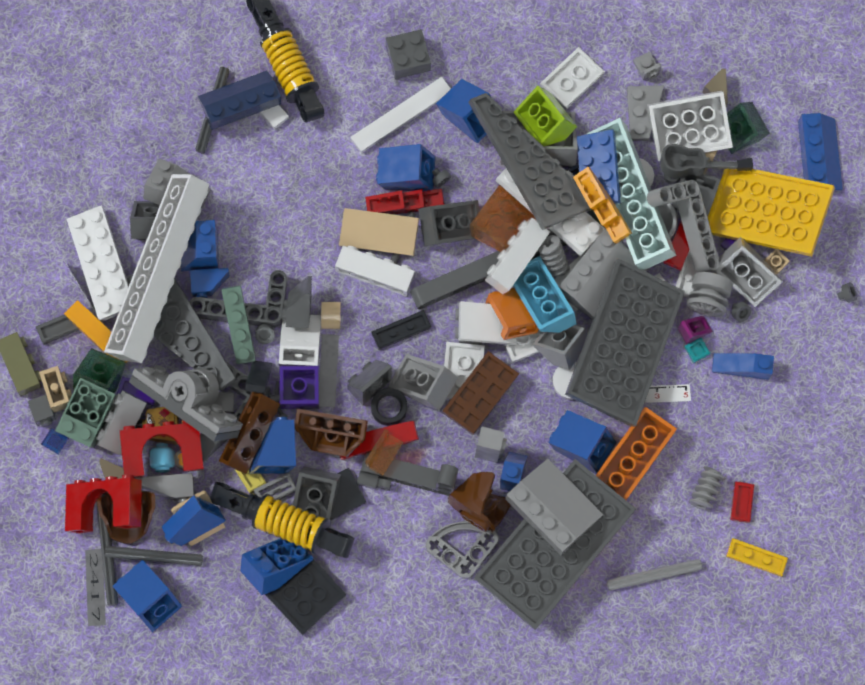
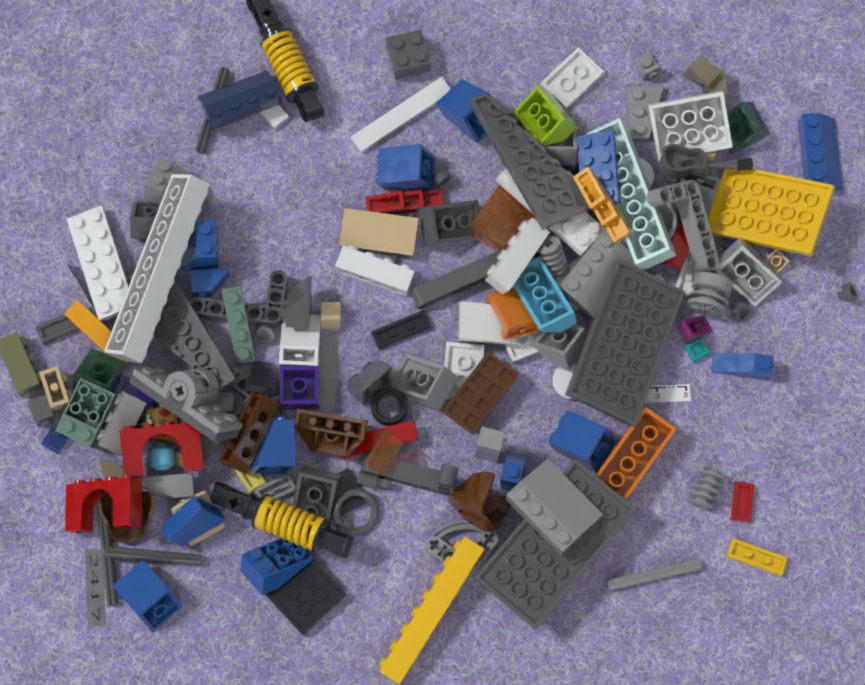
none -> dark grey piece [333,488,379,536]
none -> yellow brick [379,536,485,685]
none -> dark tan slope [683,55,722,88]

